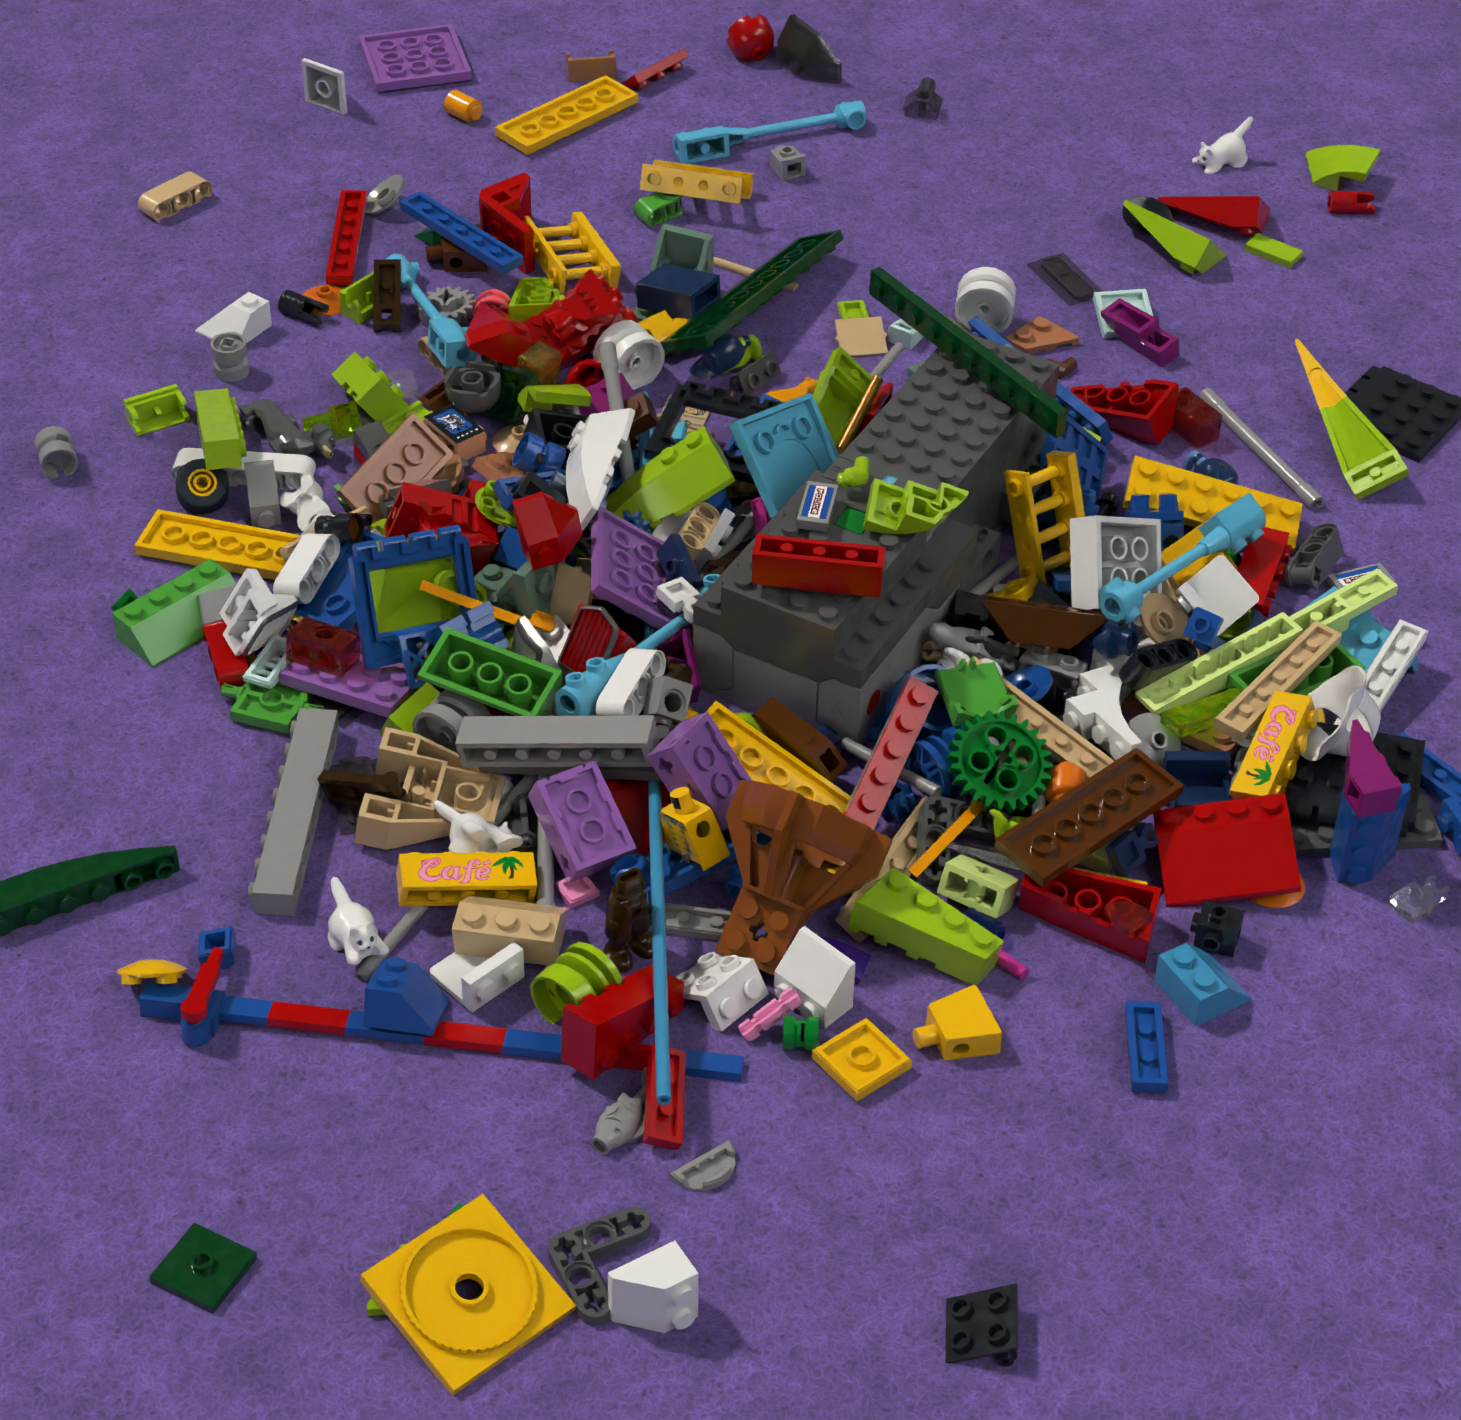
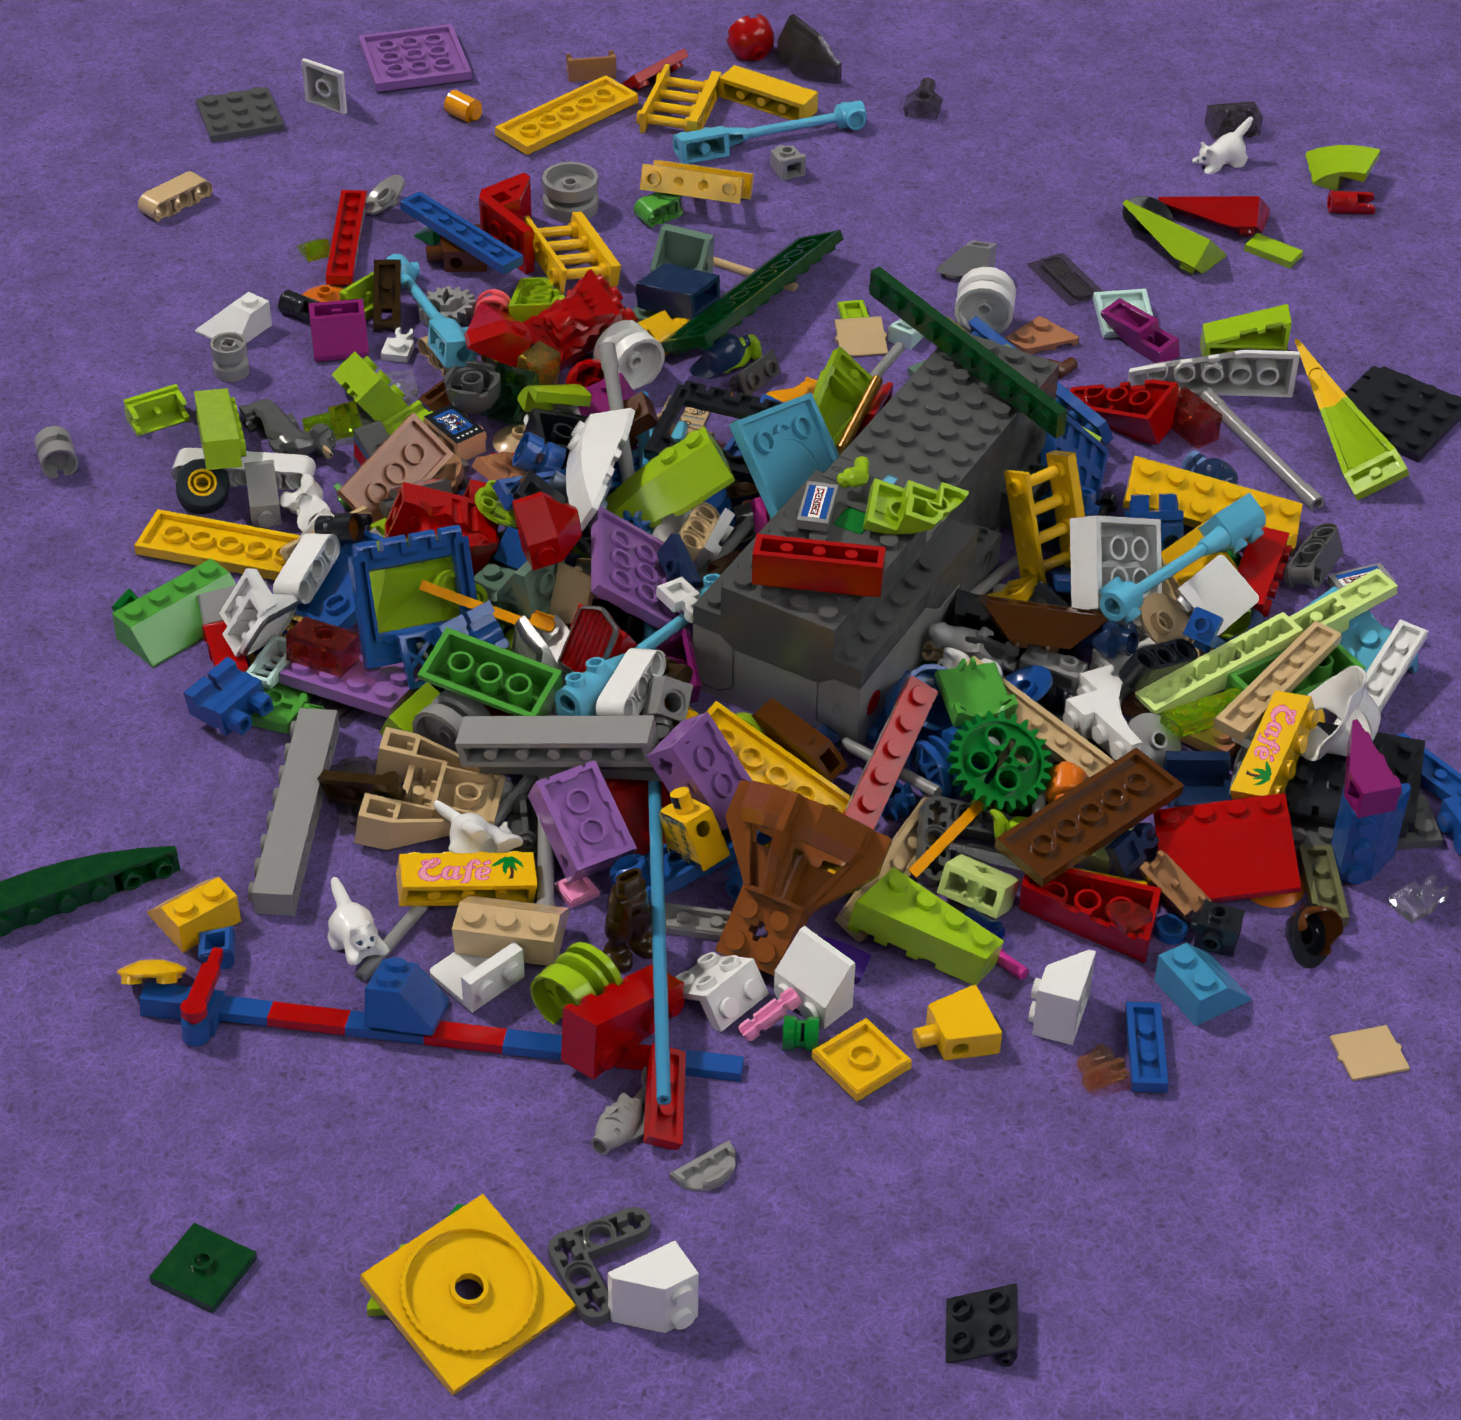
none -> yellow slope [147,877,241,953]
none -> blue hips [183,657,274,736]
none -> dark grey plate [196,87,284,143]
none -> clear neon green slope [296,238,330,262]
none -> magenta slope [308,299,369,362]
none -> white plate [380,327,414,363]
none -> light grey wheel [542,162,599,223]
none -> yellow fence [636,64,722,133]
none -> yellow brick [719,65,818,120]
none -> light grey slope [937,240,997,279]
none -> white slope [1028,950,1096,1045]
none -> clear orange piece [1076,1043,1130,1092]
none -> white wedge [1128,350,1300,397]
none -> medium nougat hinge [1139,850,1212,923]
none -> blue tile [1154,914,1189,945]
none -> lime wedge [1200,304,1292,357]
none -> clear smoke brick [1204,101,1263,140]
none -> black piece [1284,903,1343,969]
none -> olive plate [1297,845,1350,927]
none -> tan piece [1329,1025,1410,1081]

